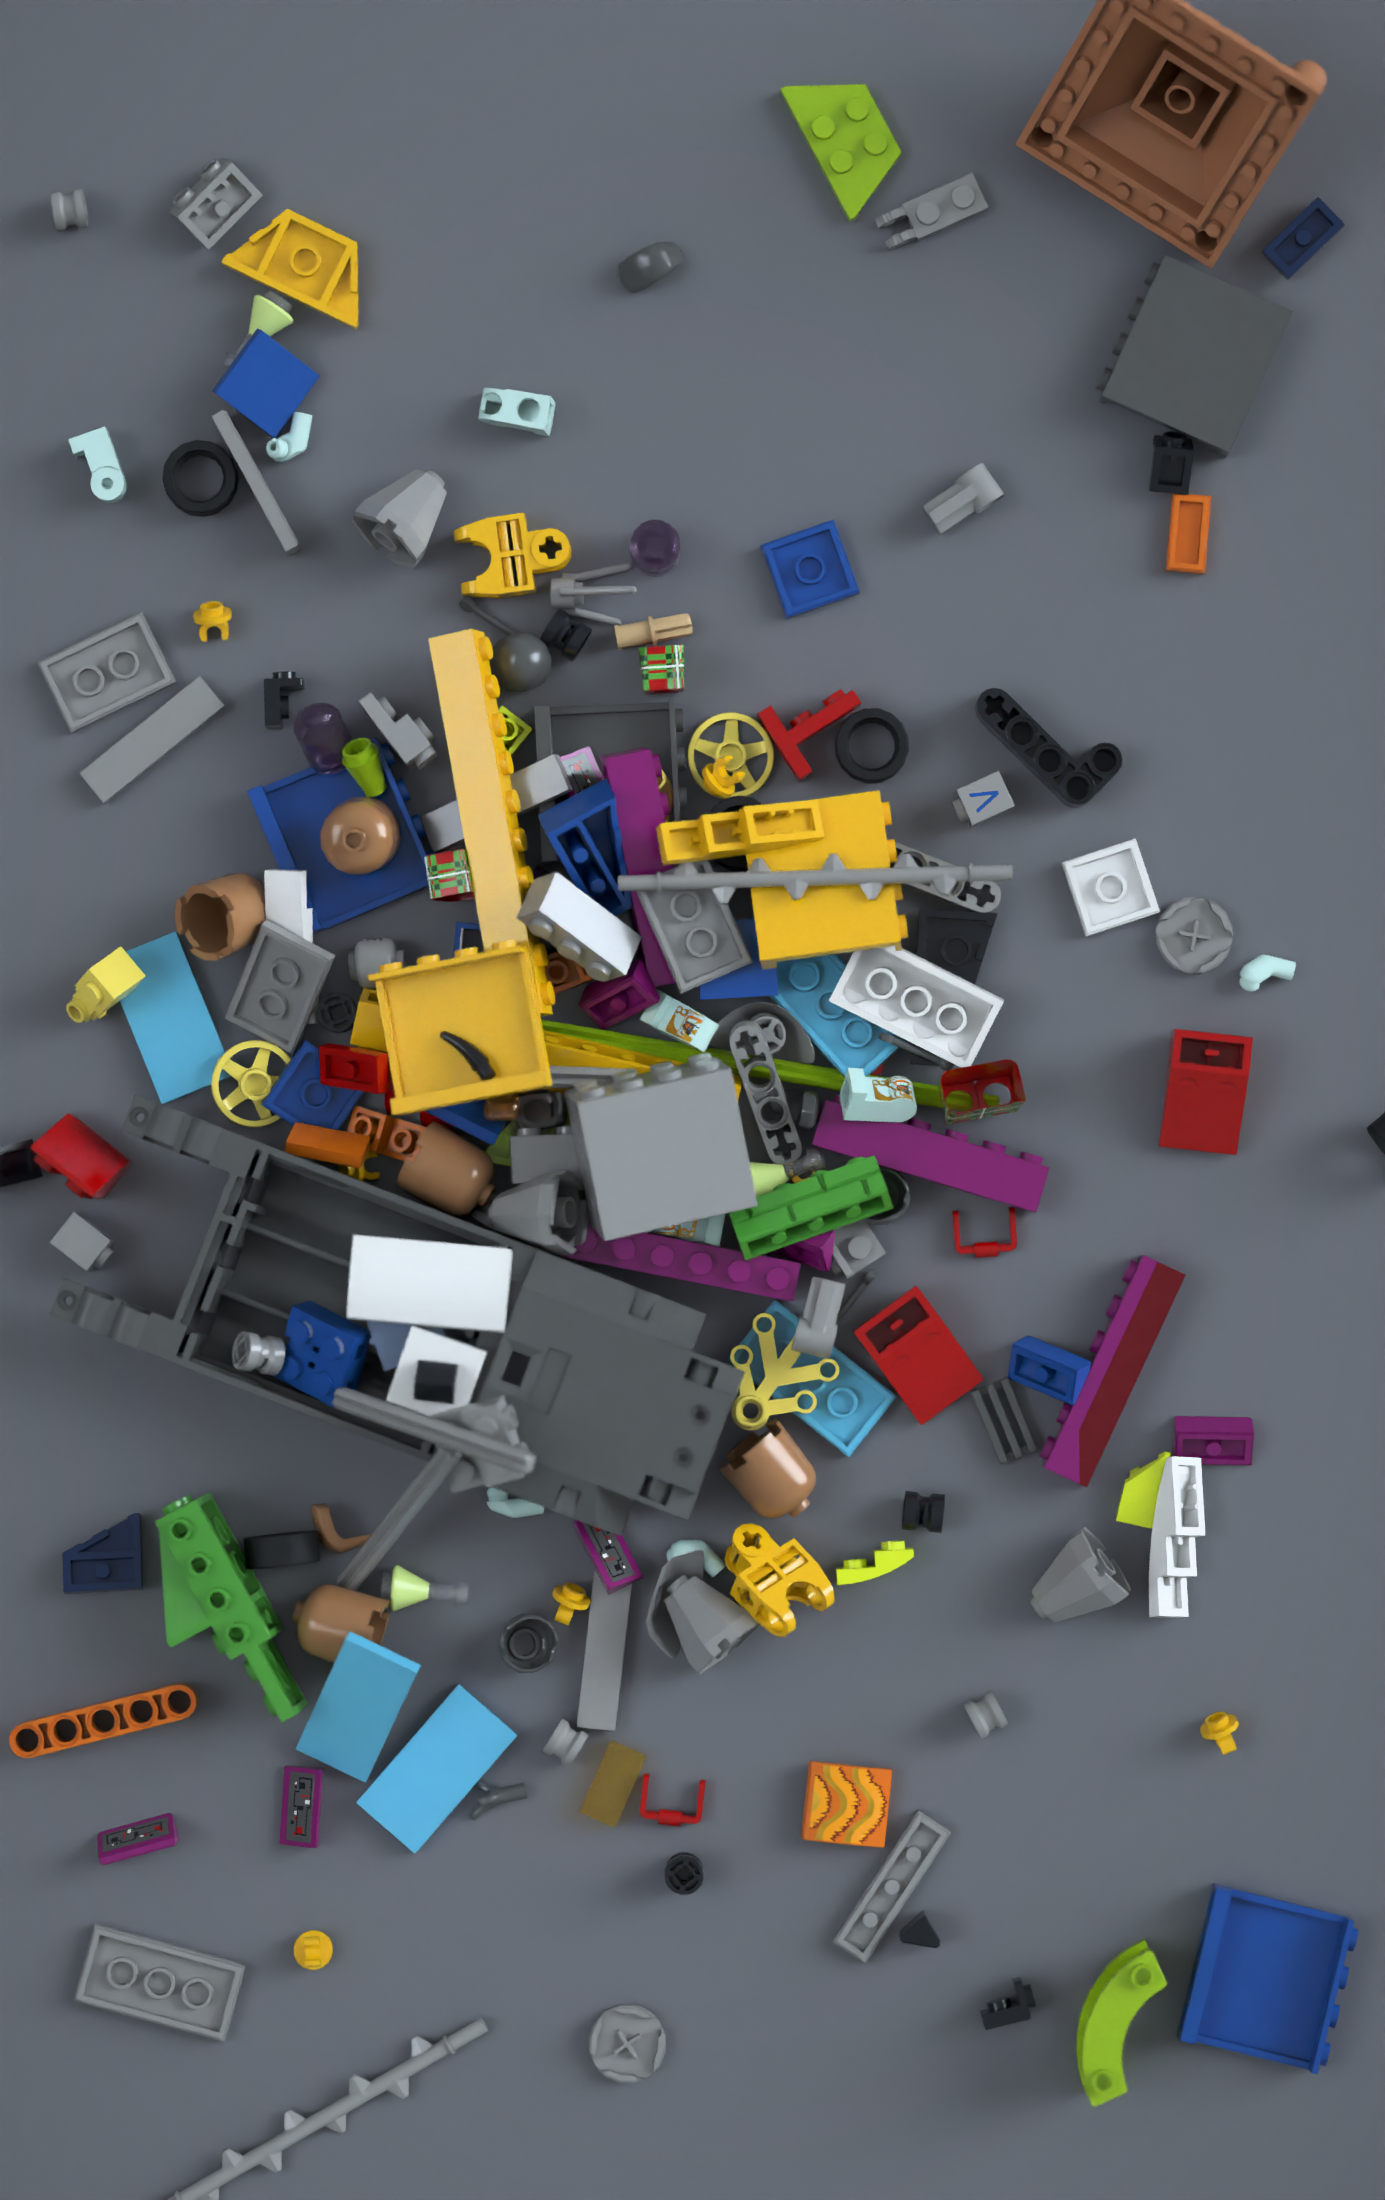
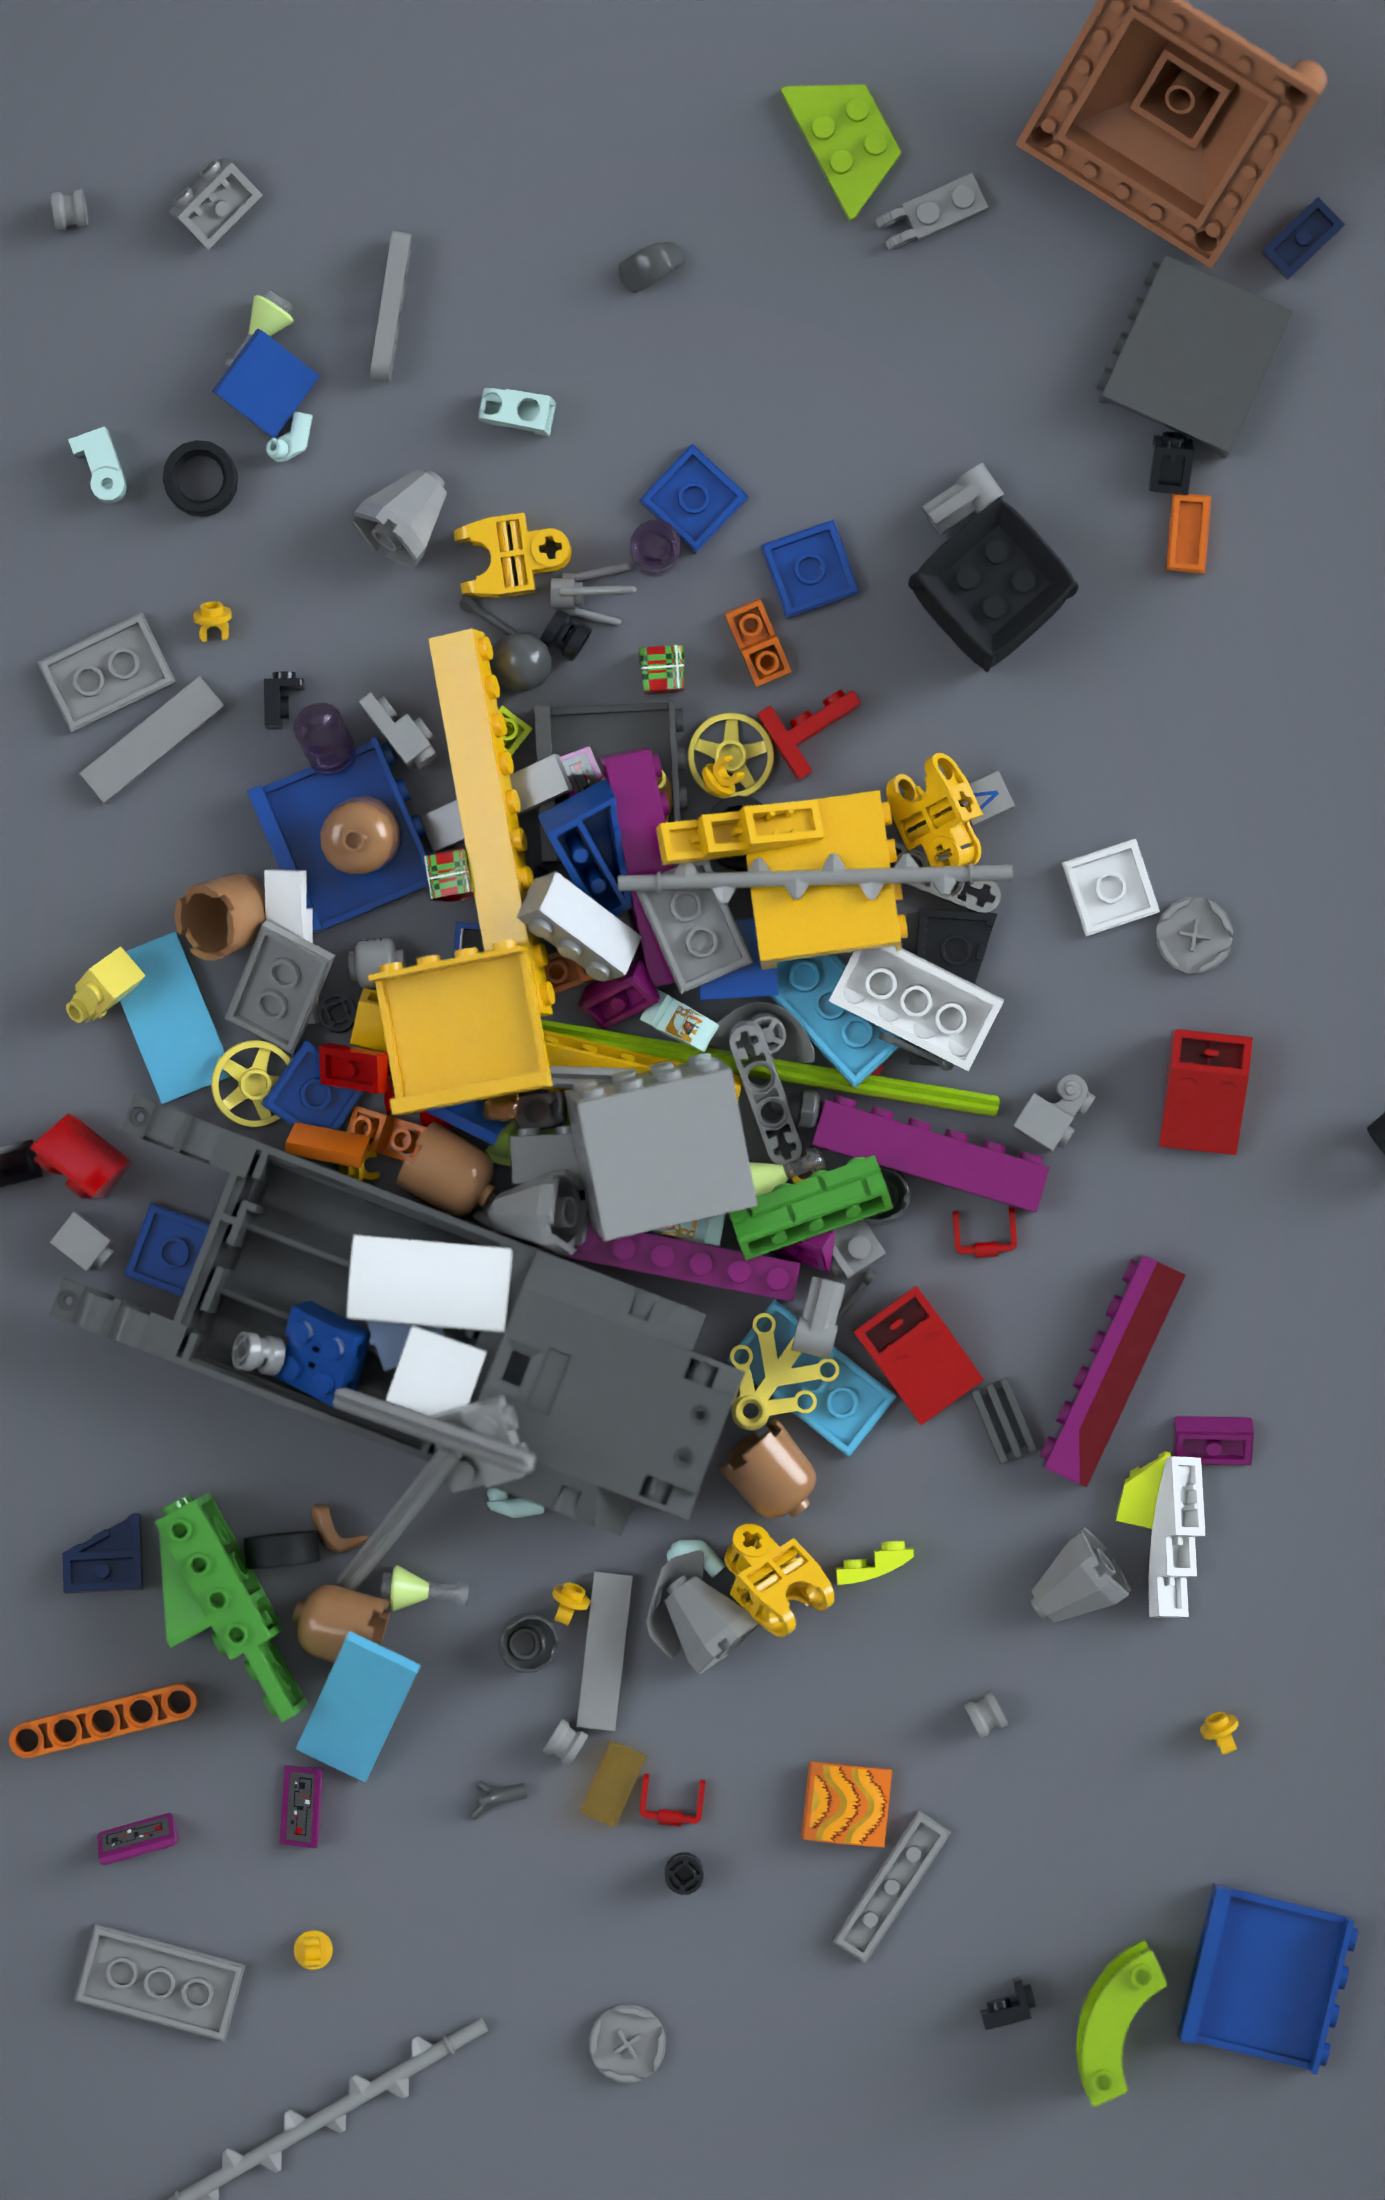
light grey tile [212,410,301,556] -> none
yellow wing [221,209,359,330] -> none
lime cone [342,738,387,797] -> none
medium azure tile [356,1684,518,1854] -> none
black slope [414,1360,458,1404] -> none
black helmet [440,1031,496,1081] -> none
slope [573,1520,643,1595] -> none
tan axle [614,613,693,650] -> none
black tyre [835,708,909,783] -> none
light aqua leg [839,1068,917,1122] -> none
black slope [899,1911,940,1948] -> none
black wheel [902,1491,945,1533] -> none
red piece [938,1059,1026,1125] -> none
black beam [975,688,1123,808] -> none
blue slope [1008,1336,1091,1405] -> none
light aqua arm [1239,955,1296,992] -> none
none -> blue tile [124,1203,210,1297]
none -> light grey beam [370,231,413,382]
none -> blue tile [639,444,749,554]
none -> orange slope [724,598,792,687]
none -> yellow piece [886,753,983,867]
none -> black piece [908,498,1079,672]
none -> light grey brick [1011,1074,1096,1152]

